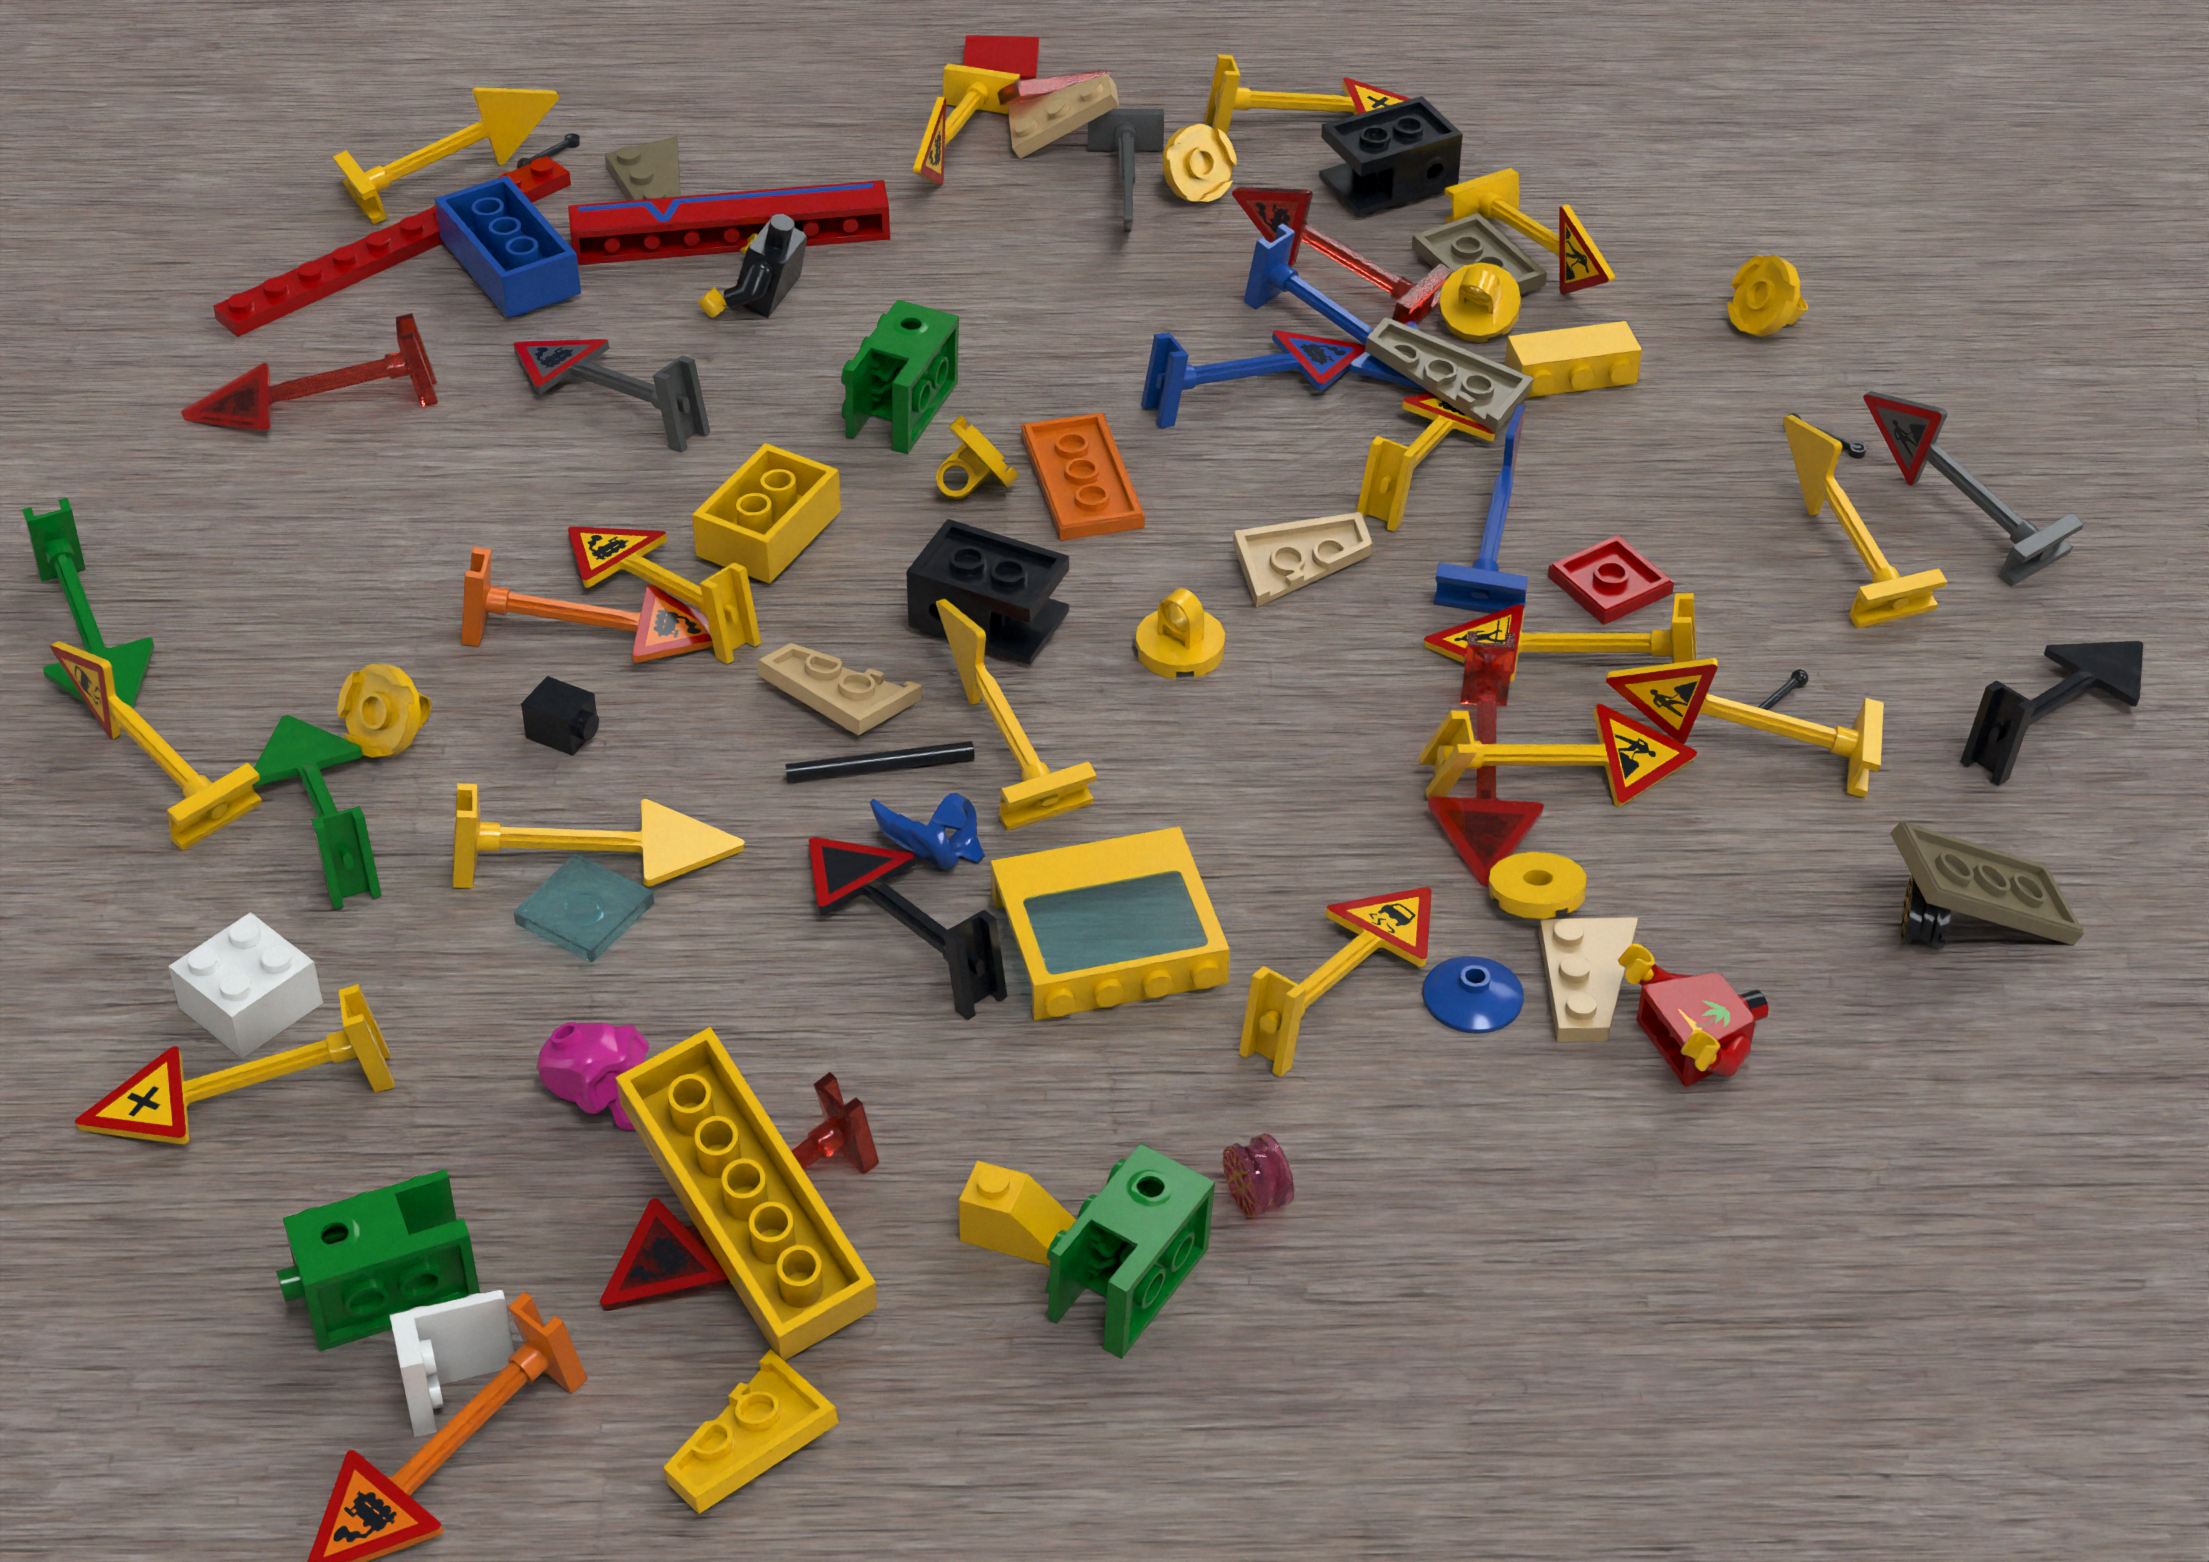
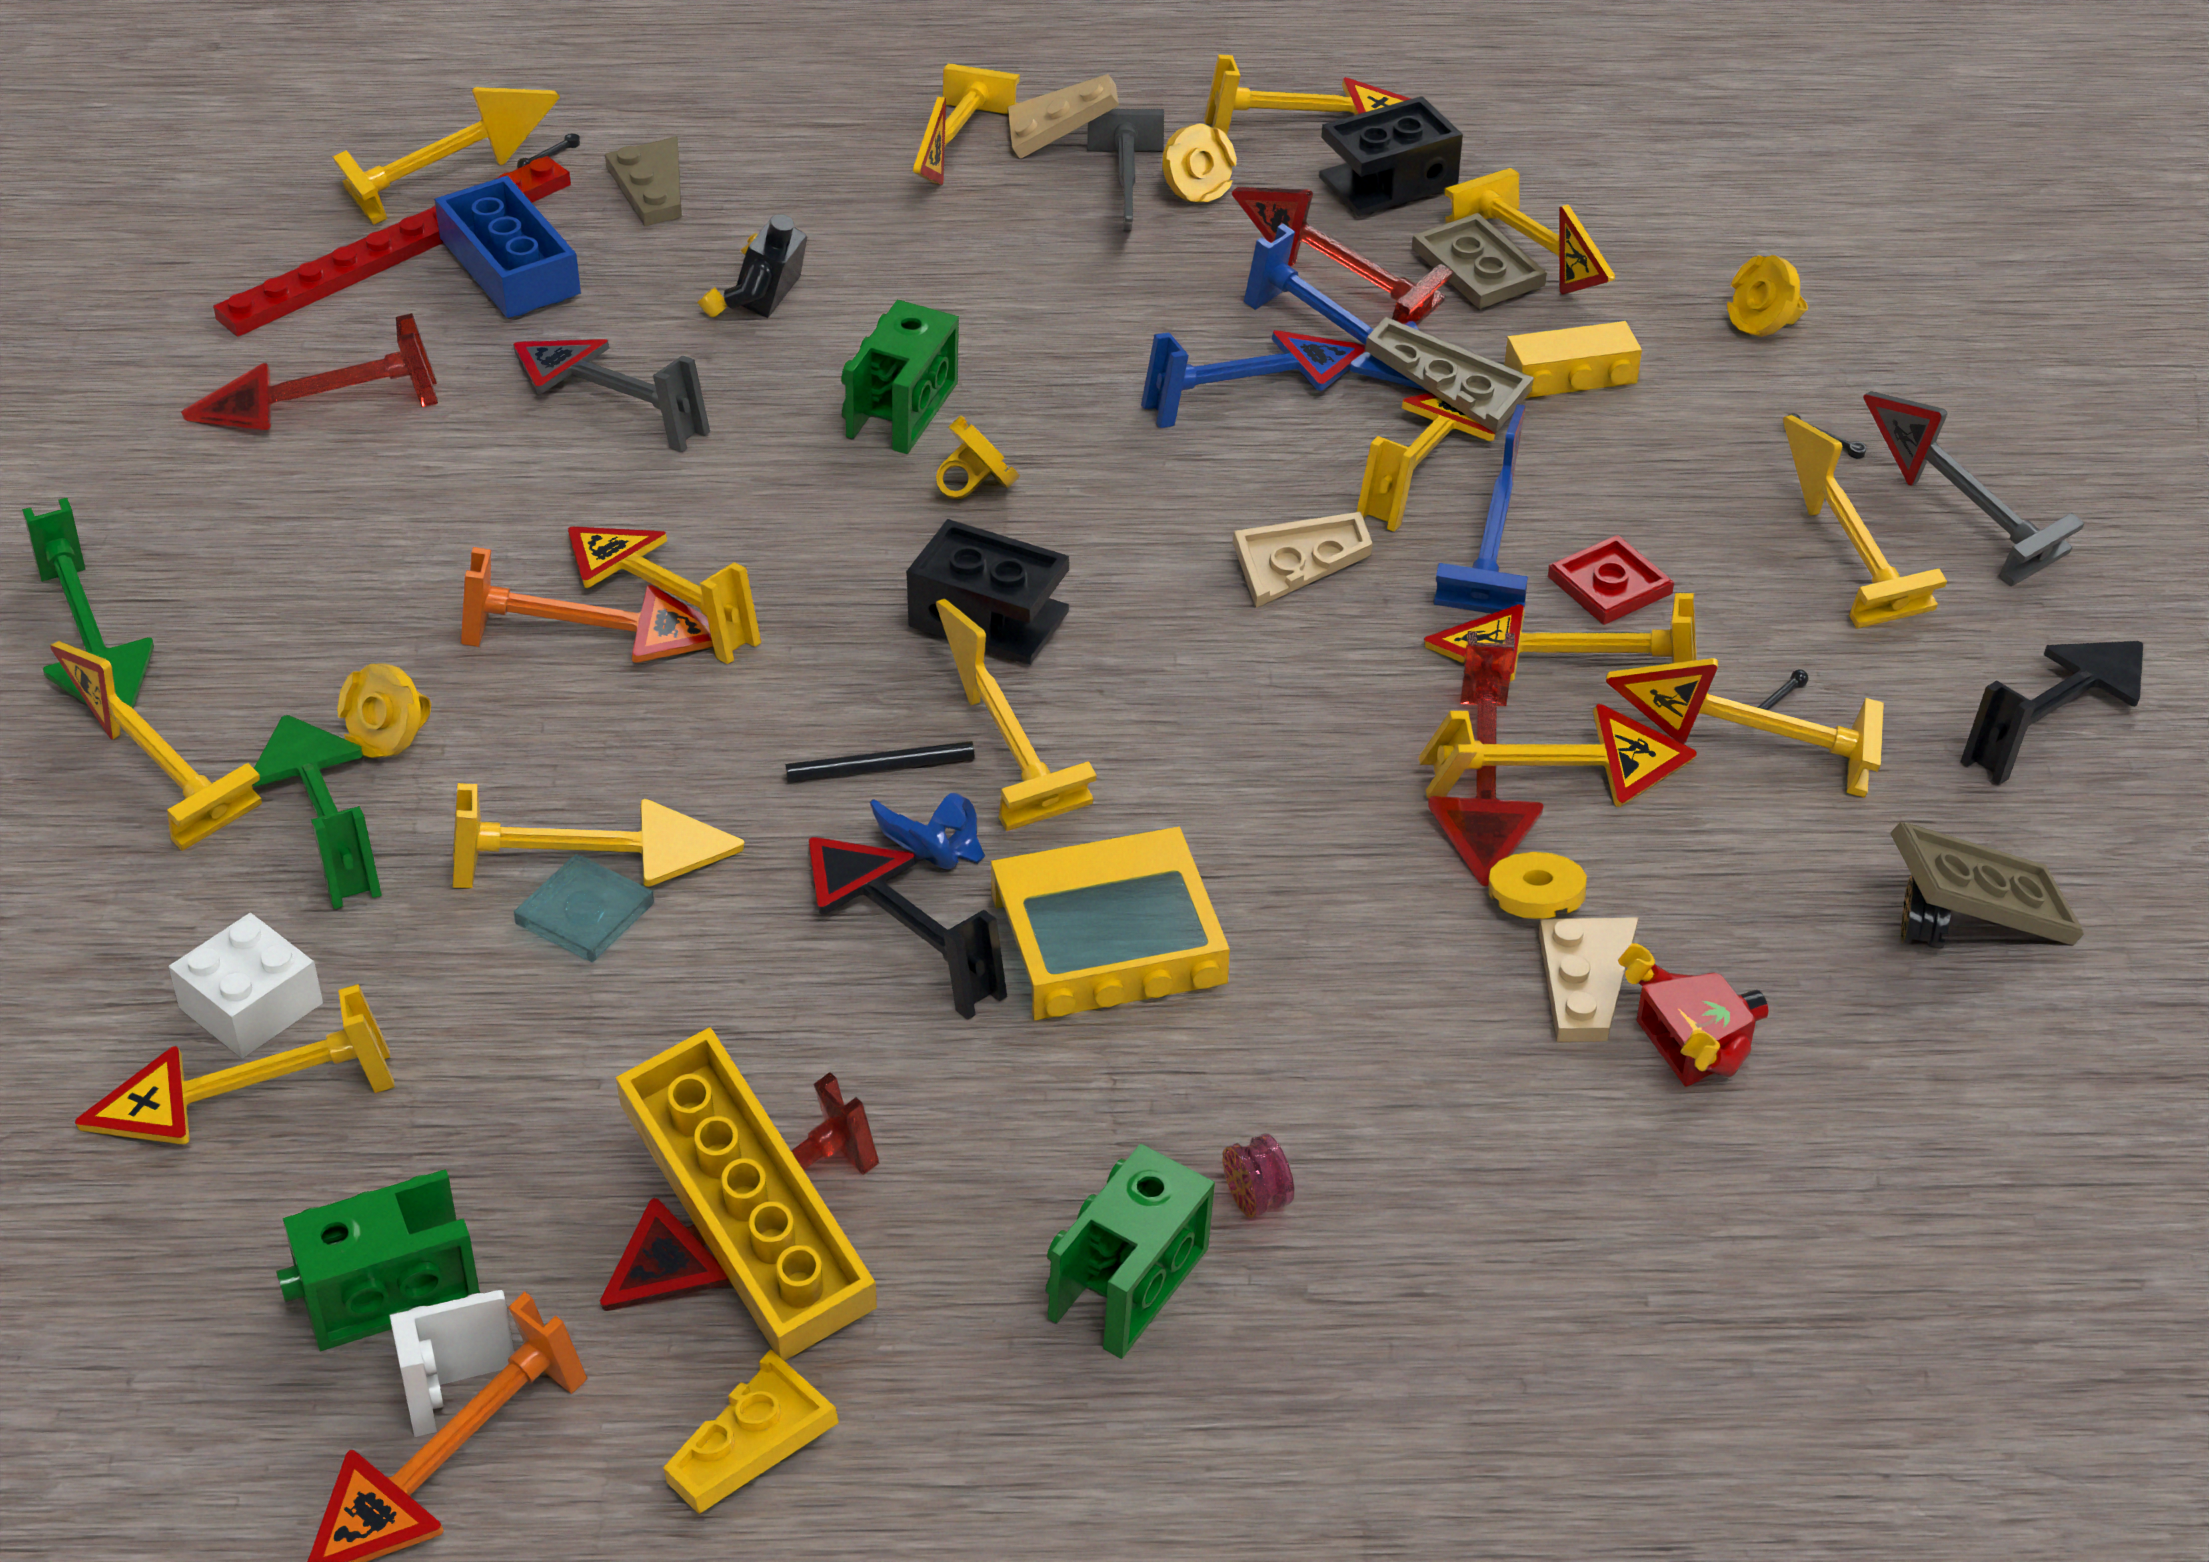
black brick [521,676,599,756] -> none
dark pink head [536,1022,649,1130] -> none
red brick [568,180,891,265] -> none
yellow brick [692,443,841,584] -> none
tan wing [758,643,922,736] -> none
yellow slope [959,1160,1076,1266] -> none
red tile [963,35,1039,88] -> none
clear red tile [997,70,1111,105] -> none
orange tile [1021,412,1145,541] -> none
yellow tile [1135,588,1225,679] -> none
yellow piece [1239,887,1432,1077] -> none
blue dish [1423,956,1524,1034] -> none
yellow tile [1439,262,1521,343] -> none

